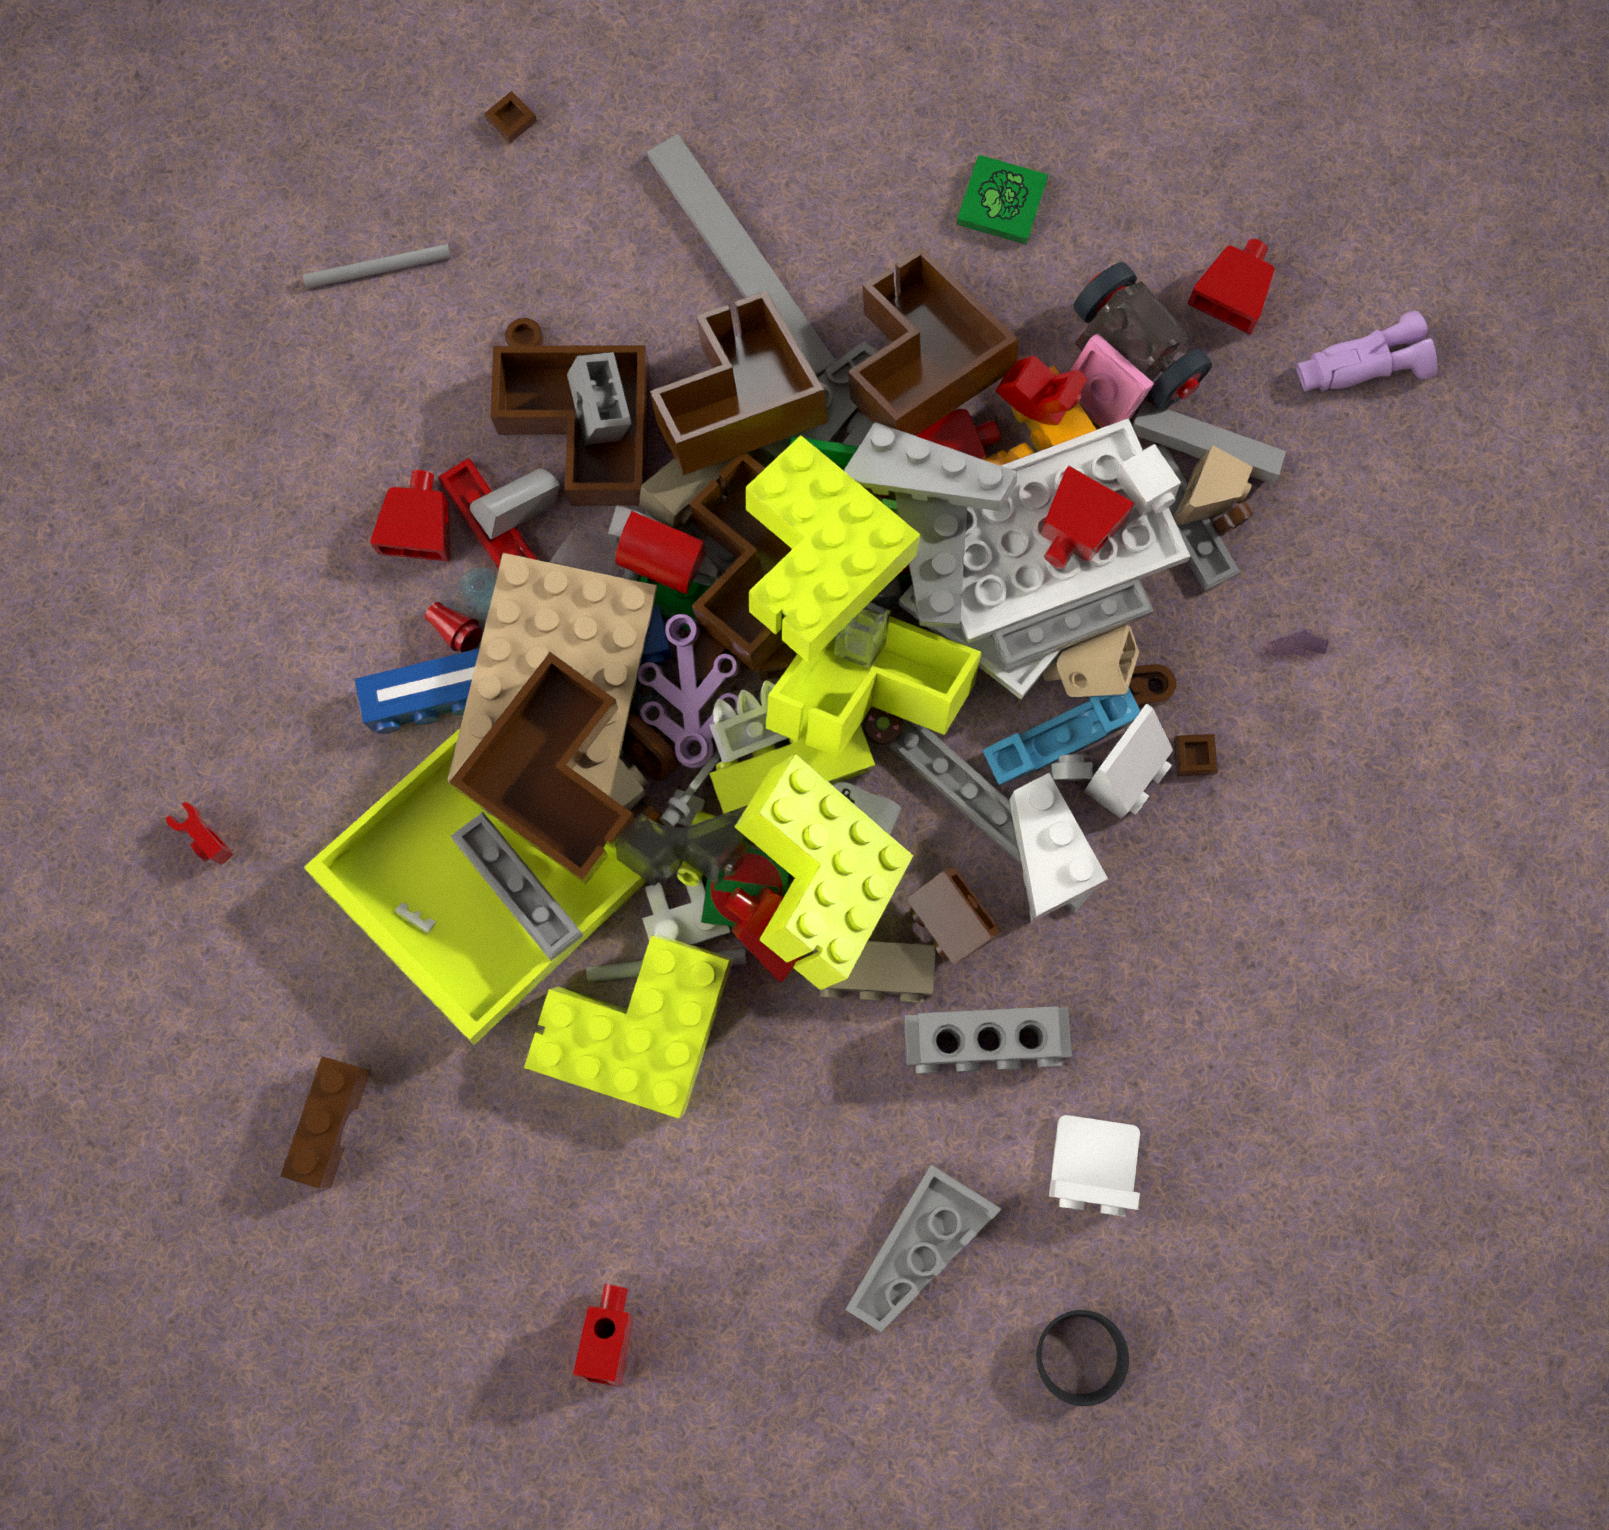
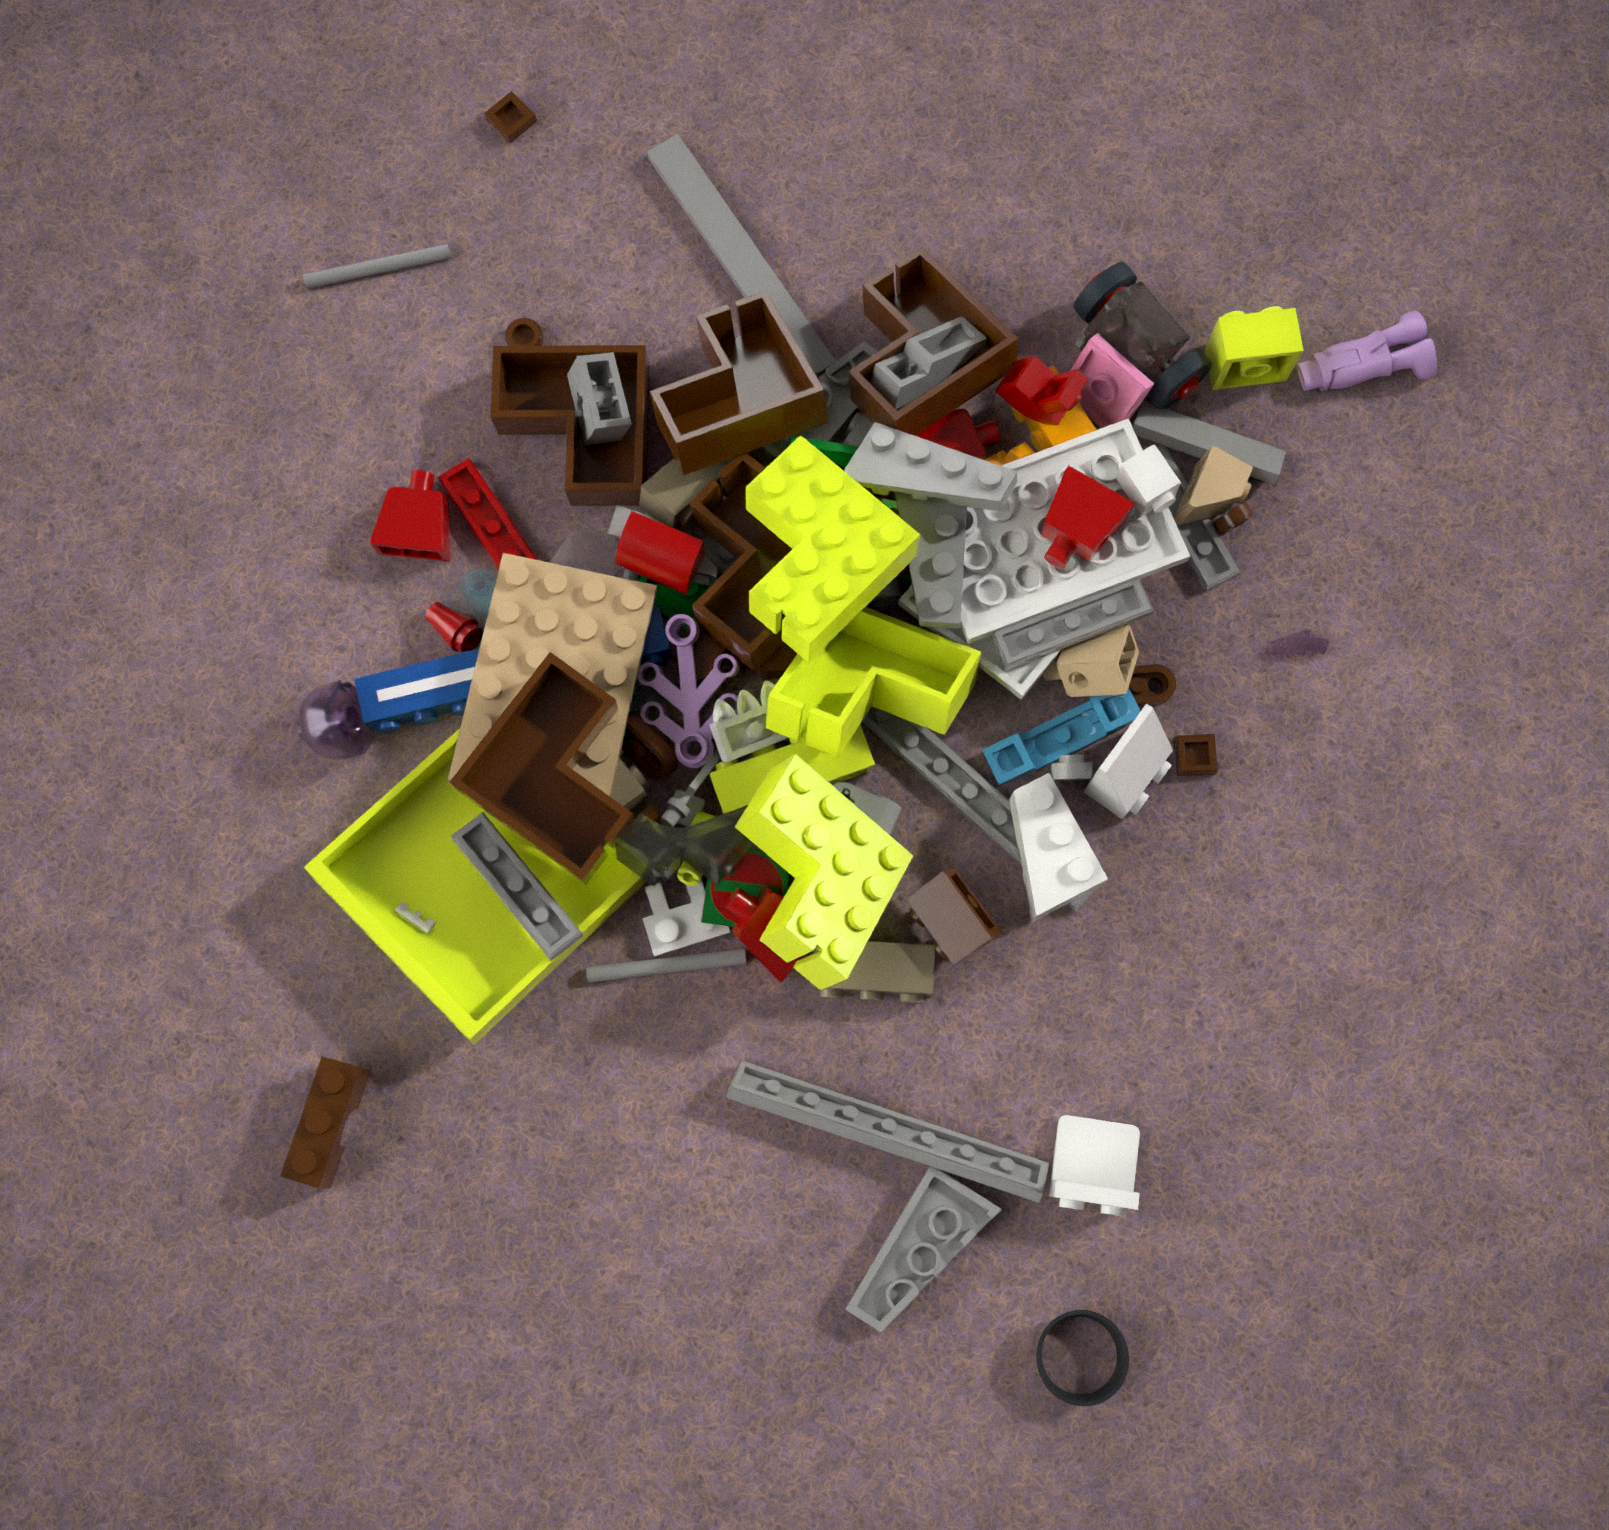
red plate [165,802,234,865] -> none
light grey brick [470,468,560,539] -> none
neon yellow piece [524,934,734,1119] -> none
red torso [573,1284,633,1387] -> none
clear brick [834,603,891,668] -> none
reddish brown tile [864,707,903,745] -> none
light grey brick [904,1006,1072,1074] -> none
green tile [956,154,1049,245] -> none
red torso [1187,238,1275,335] -> none
none -> clear purple cylinder [297,680,371,760]
none -> light grey tile [726,1060,1049,1203]
none -> light grey slope [870,316,987,409]
none -> neon yellow brick [1205,306,1304,390]

